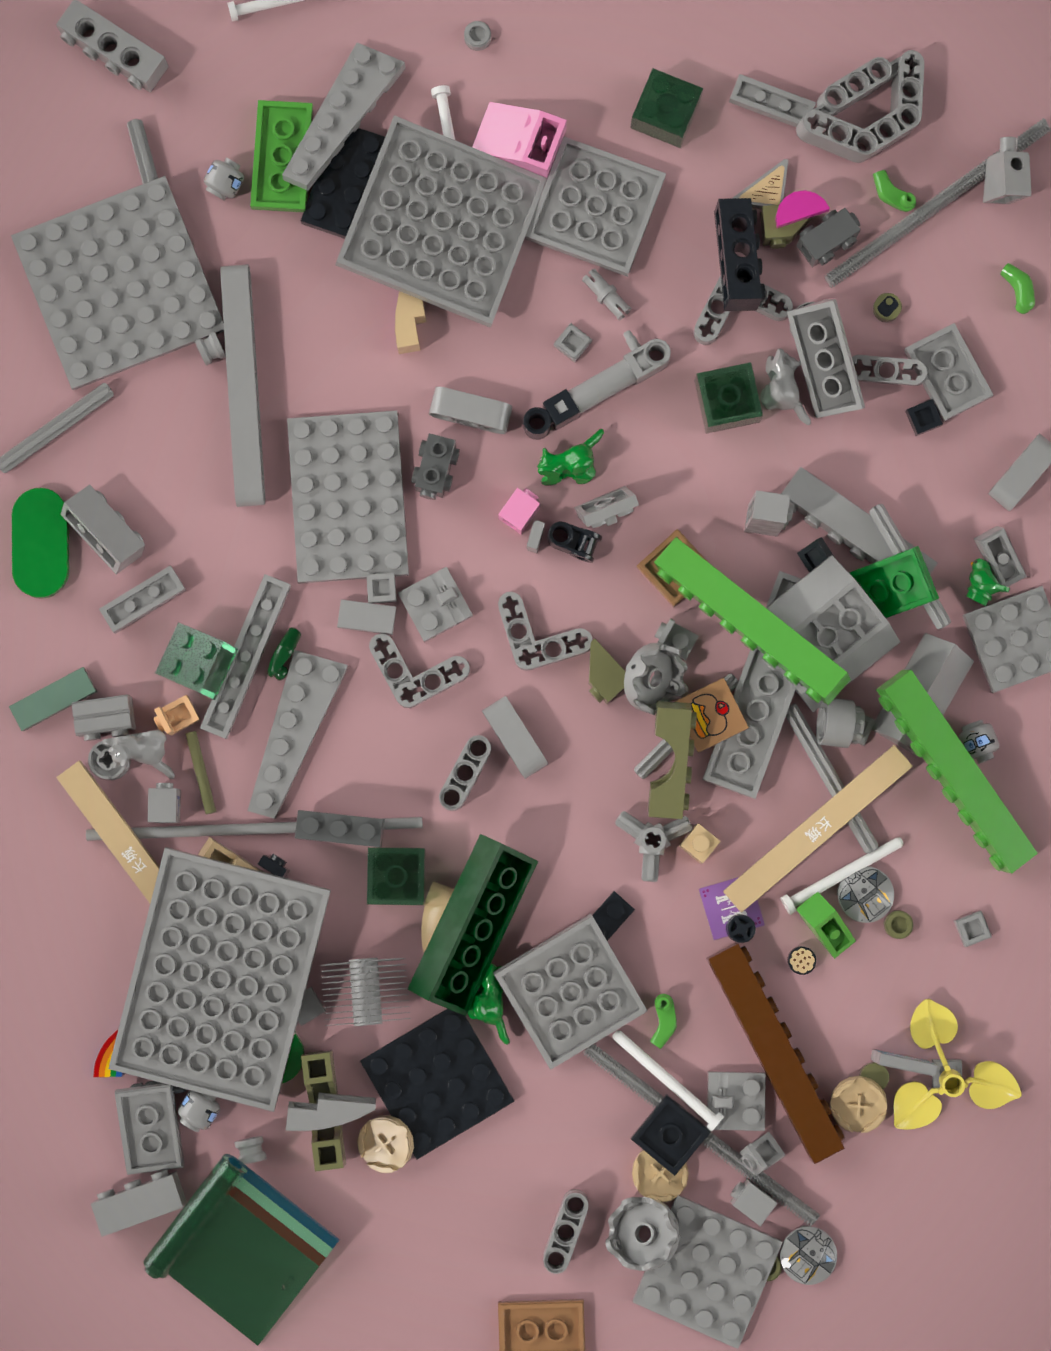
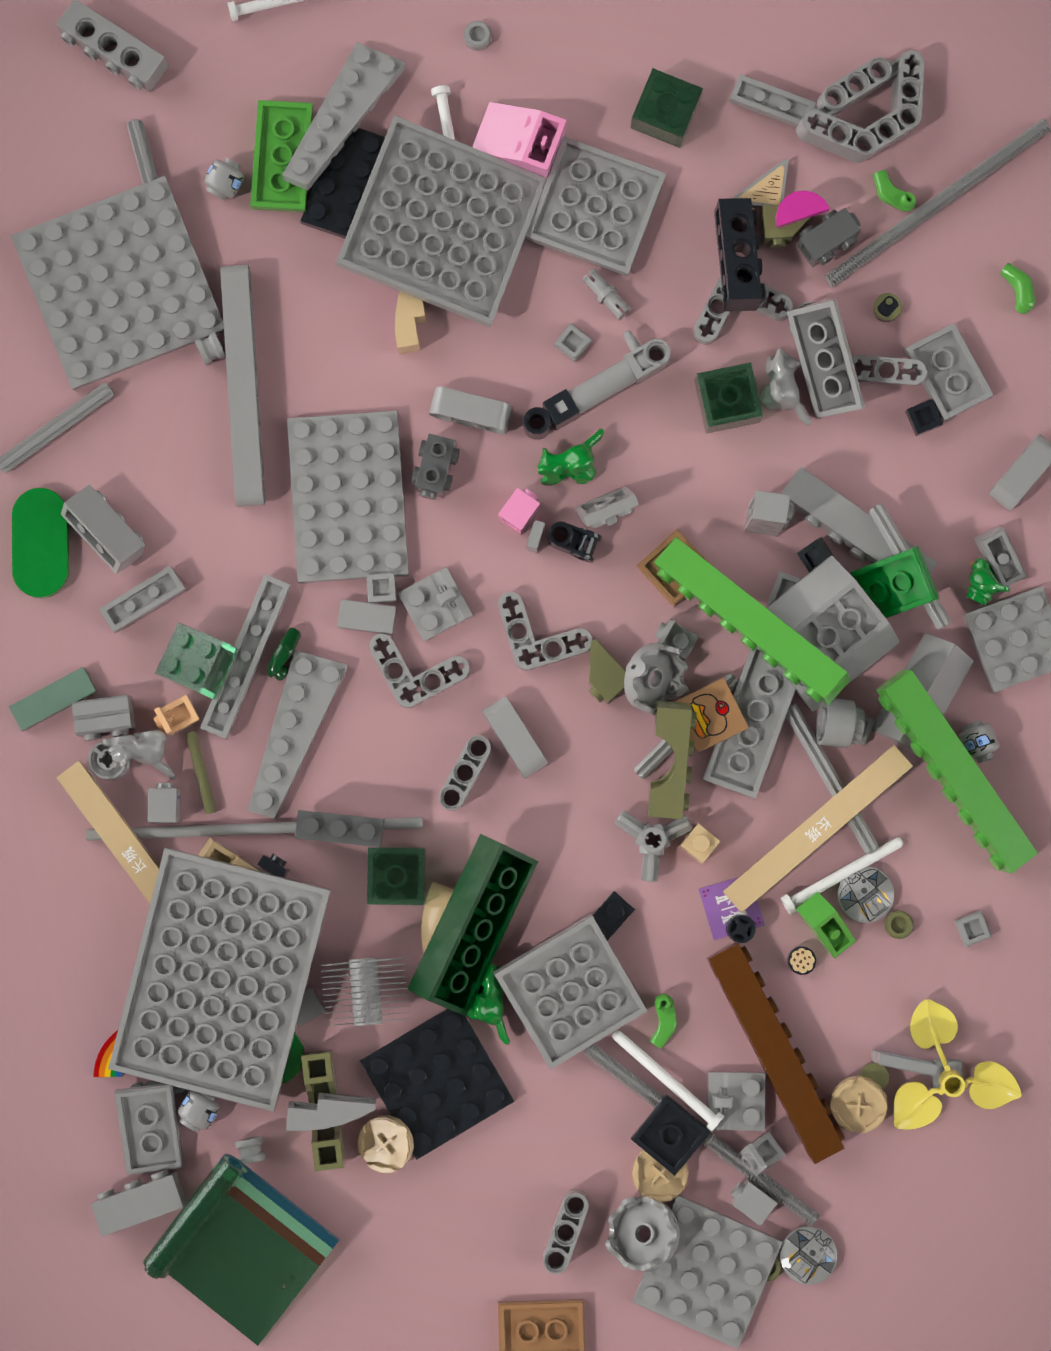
light grey torso [983,137,1031,204] -> none

